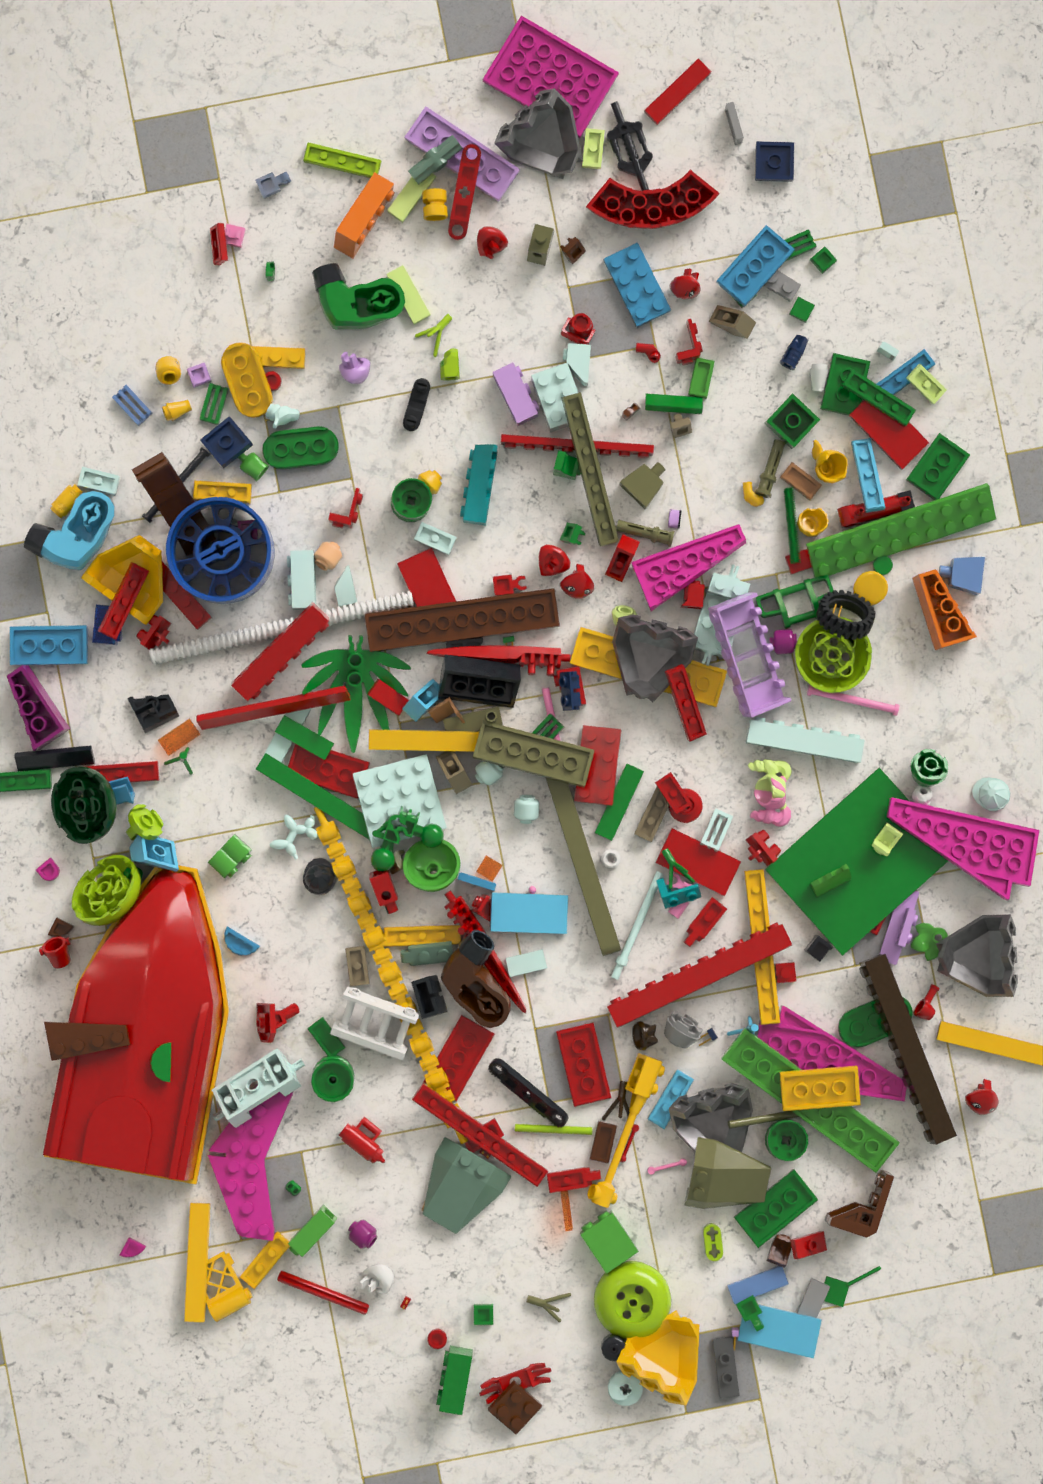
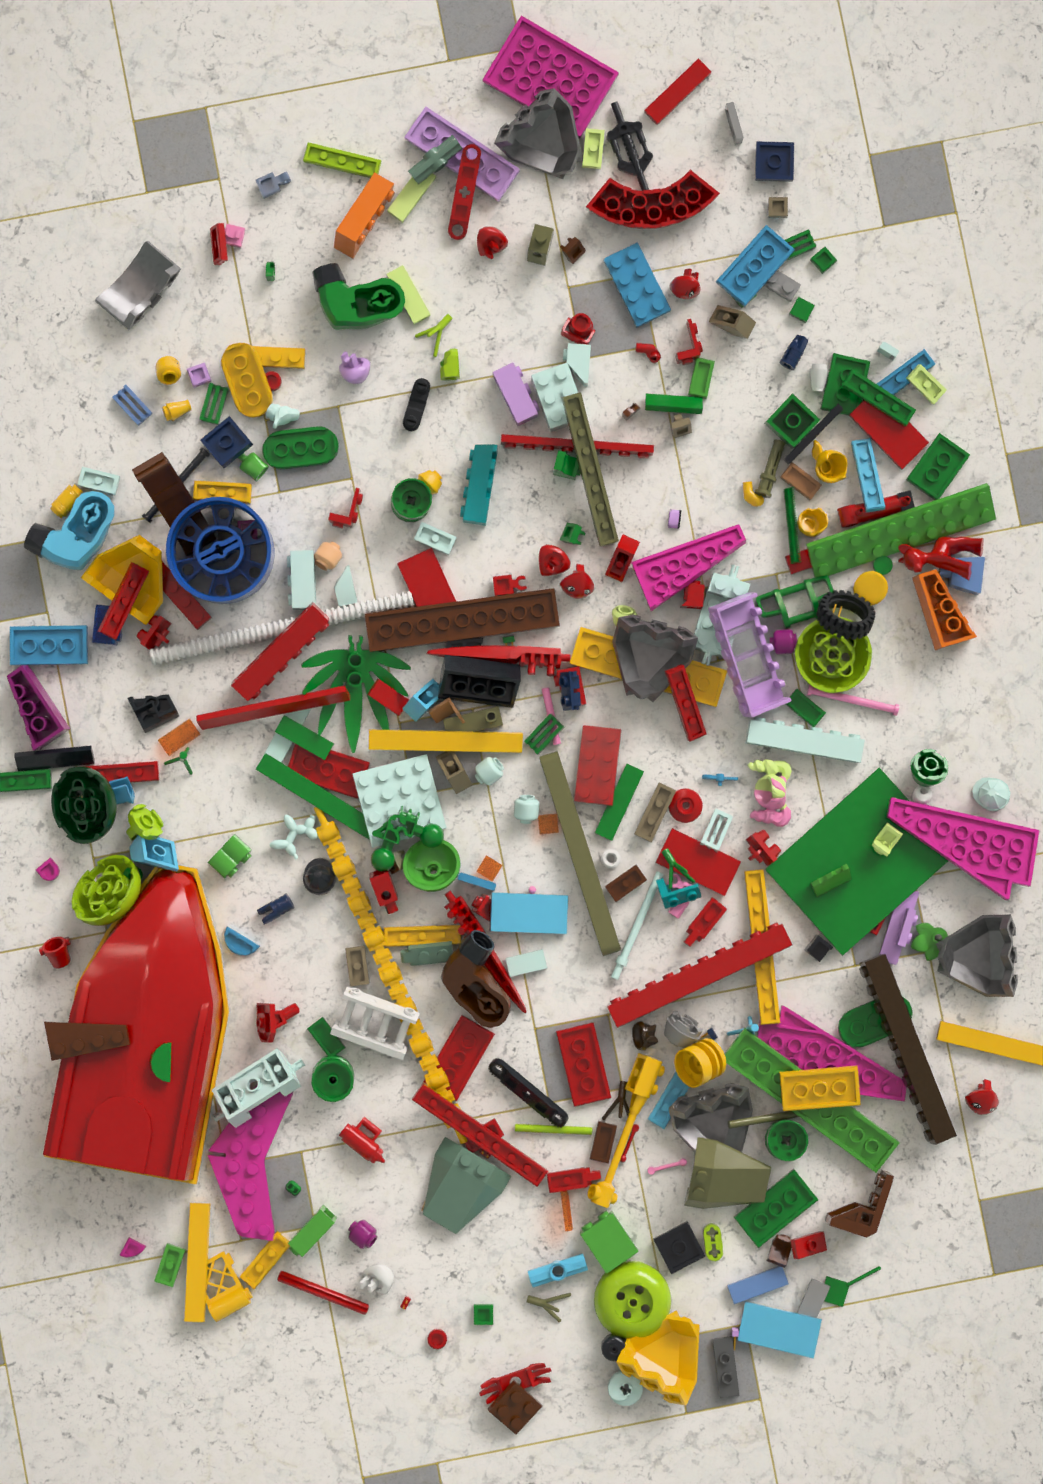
reddish brown tile [48,917,74,937] -> none
black piece [411,975,448,1019] -> none
yellow wheel [422,188,448,221] -> none
green brick [436,1345,473,1415] -> none
olive plate [473,721,595,788] -> none
olive pin [616,520,675,547] -> none
olive torso [619,462,666,509] -> none
red plate [655,772,692,814] -> none
green plate [736,1295,764,1331] -> none
red plate [775,962,796,983] -> none
red bar [913,984,940,1020] -> none
none -> flat silver panel [95,241,181,330]
none -> bright green plate [154,1243,186,1287]
none -> dark blue hinge [257,893,295,925]
none -> medium azure piece [528,1253,588,1287]
none -> clear orange tile [538,814,559,834]
none -> reddish brown plate [605,865,647,902]
none -> black plate [653,1221,706,1274]
none -> yellow wheel [674,1038,726,1088]
none -> dark azure piece [702,774,738,786]
none -> dark tan plate [768,197,788,218]
none -> black tile [783,403,843,464]
none -> green tile [785,689,826,727]
none -> red animal [898,537,984,581]

